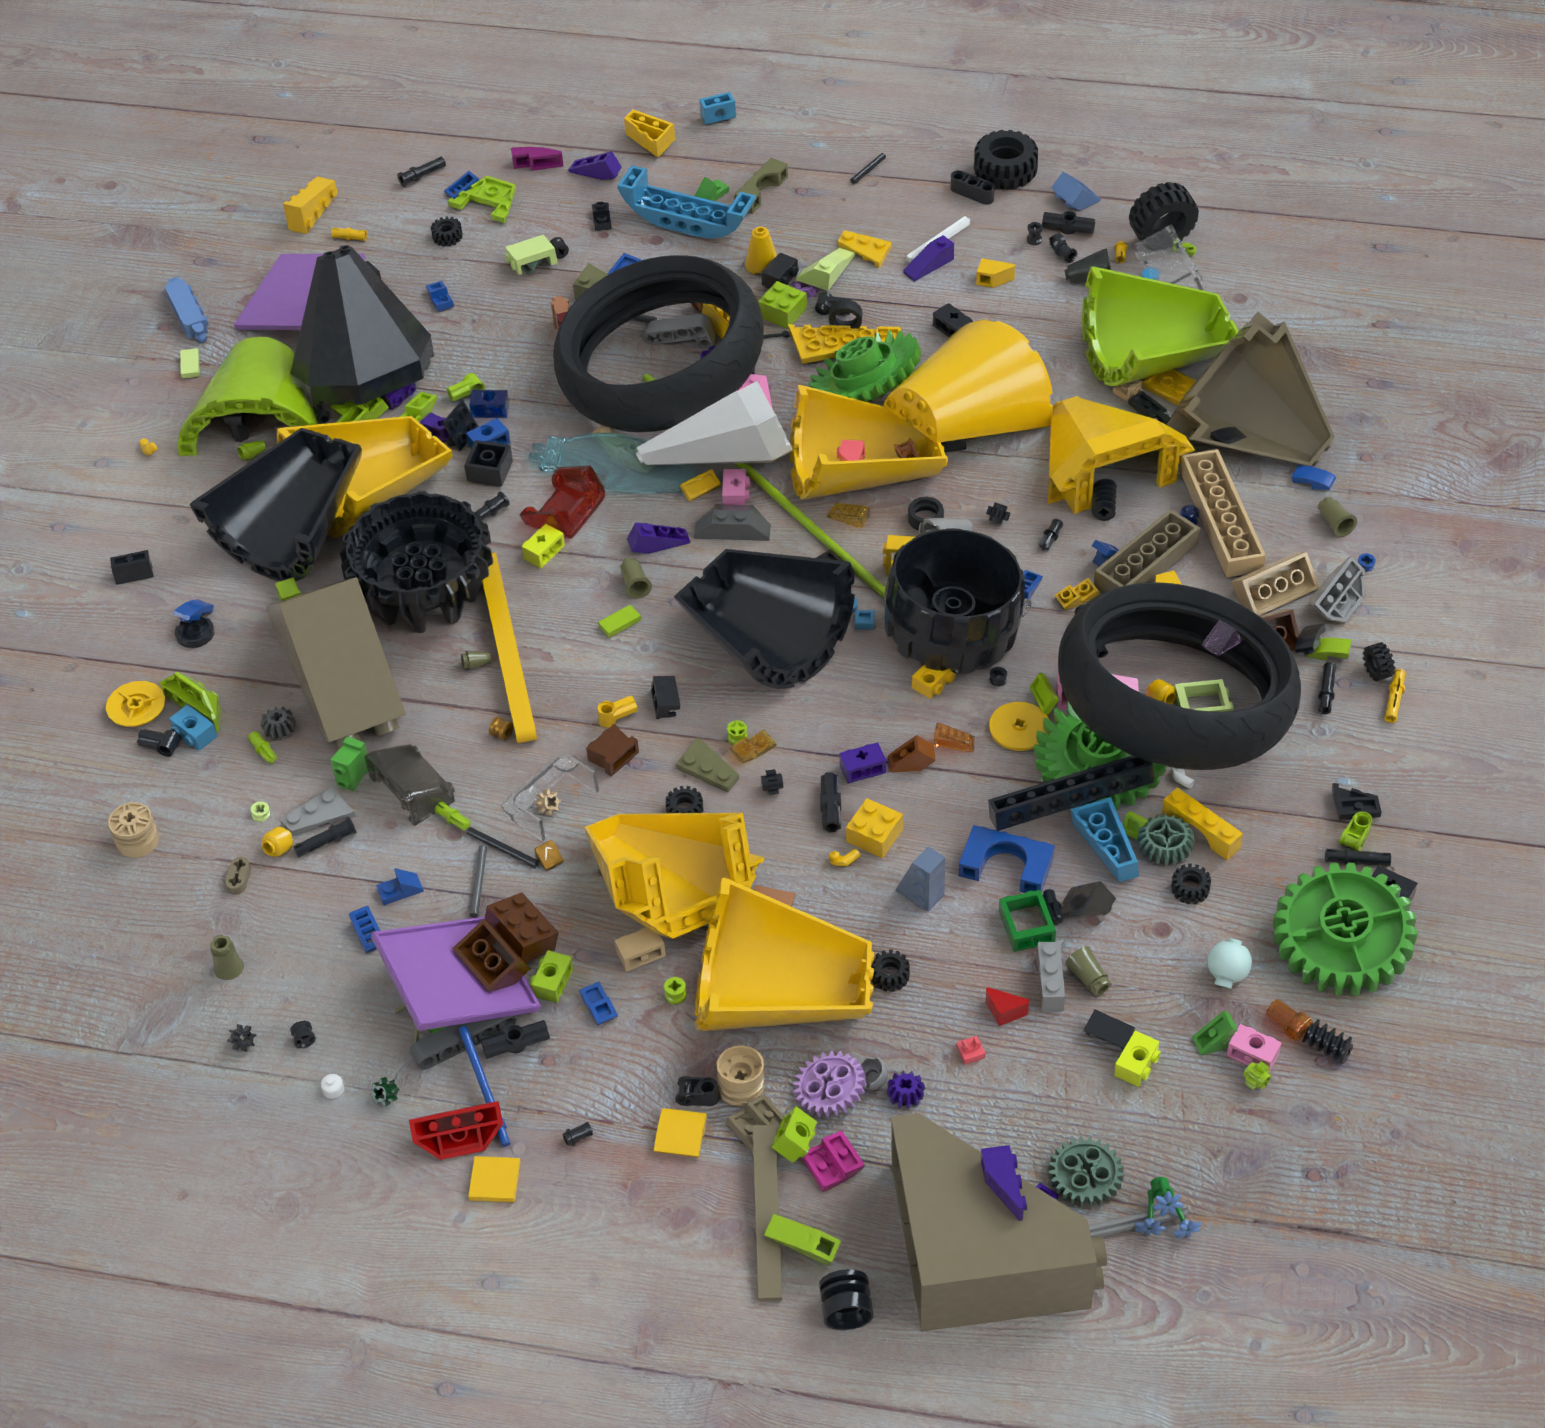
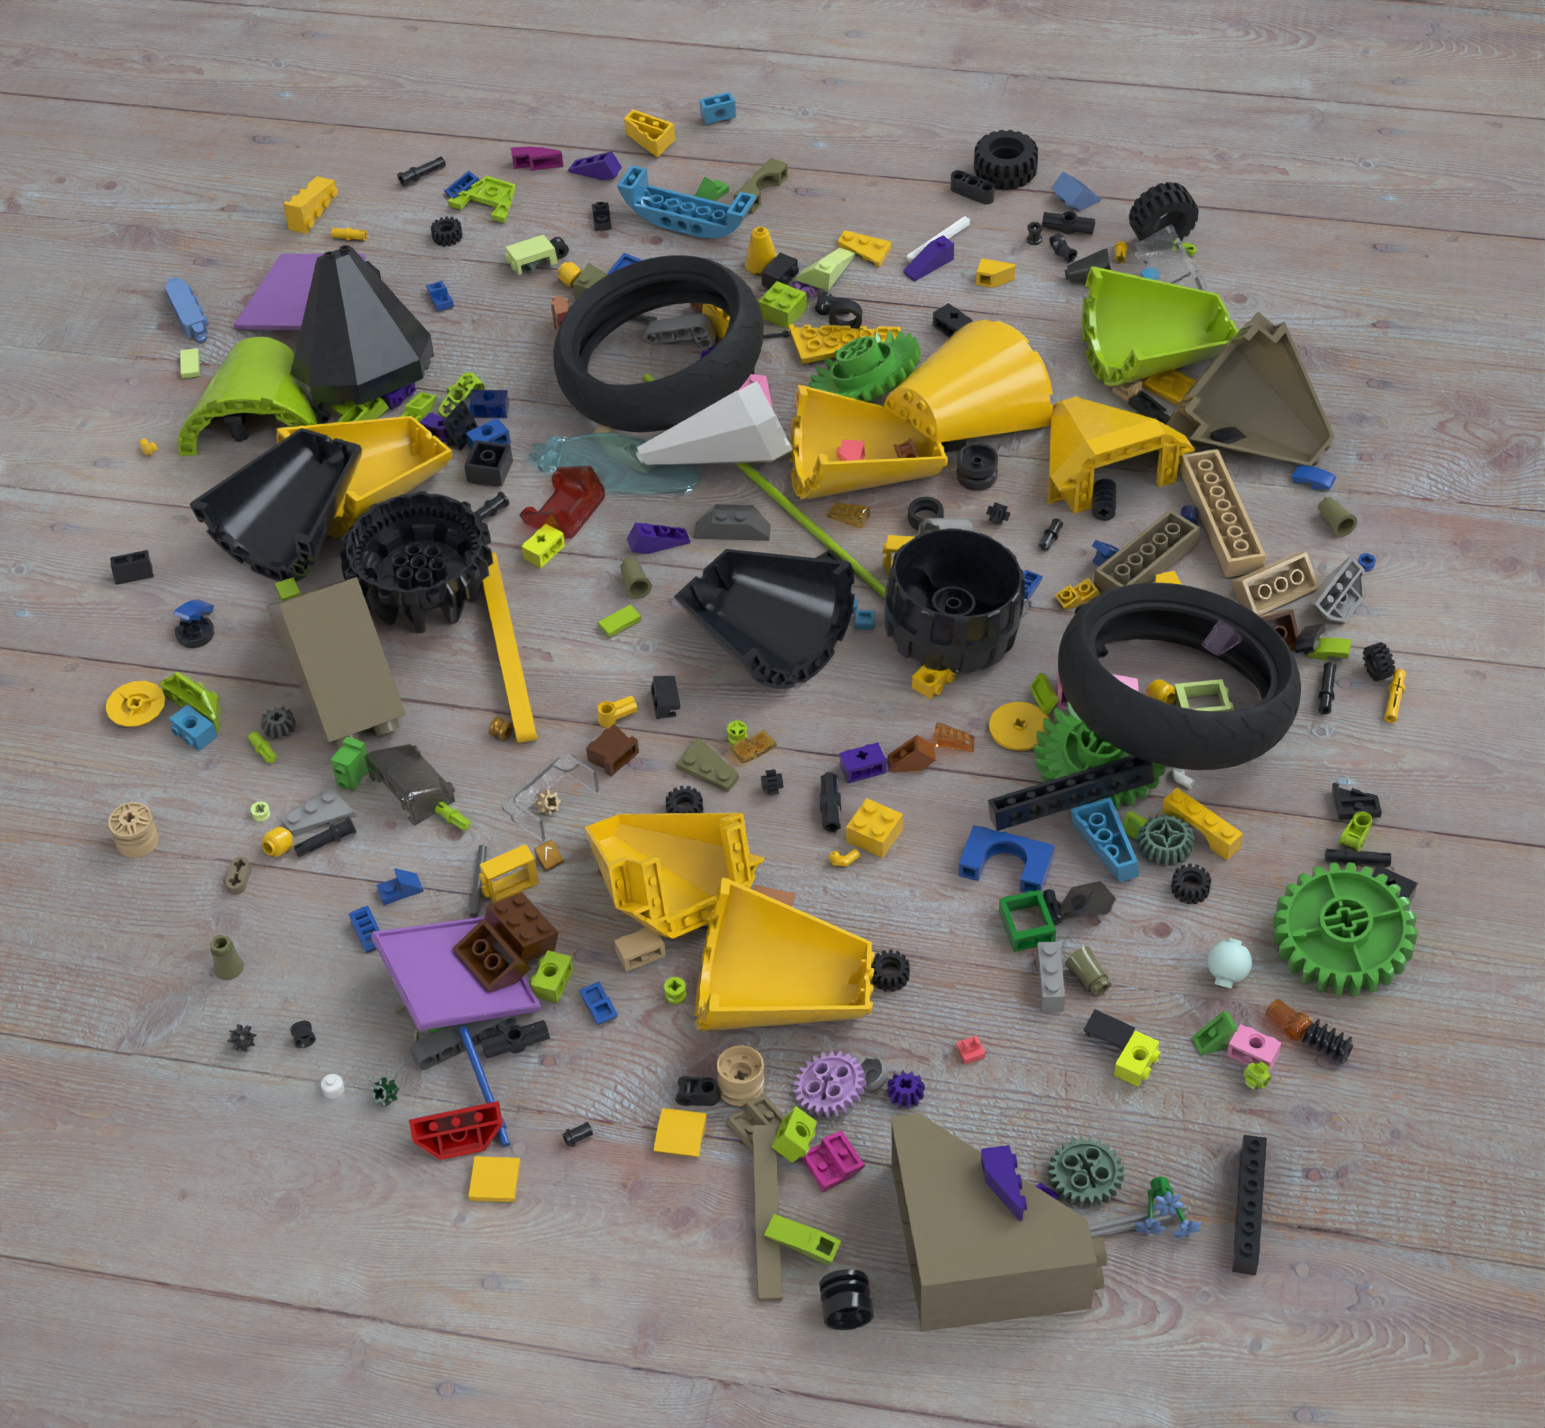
black piece [137,729,181,757] -> none
lime cone [237,440,266,461] -> none
olive cone [461,651,491,670] -> none
black bar [467,827,539,868] -> none
yellow tile [679,469,721,502] -> none
bright pink brick [722,469,750,505] -> none
black bar [850,153,886,184] -> none
sand blue wedge [896,847,945,912] -> none
red slope [985,987,1030,1026] -> none
black bush [989,667,1008,687] -> none
none -> lime beam [439,372,476,418]
none -> yellow window [479,844,539,903]
none -> yellow head [558,262,582,288]
none -> black wheel [957,443,998,490]
none -> black brick [1232,1135,1267,1275]

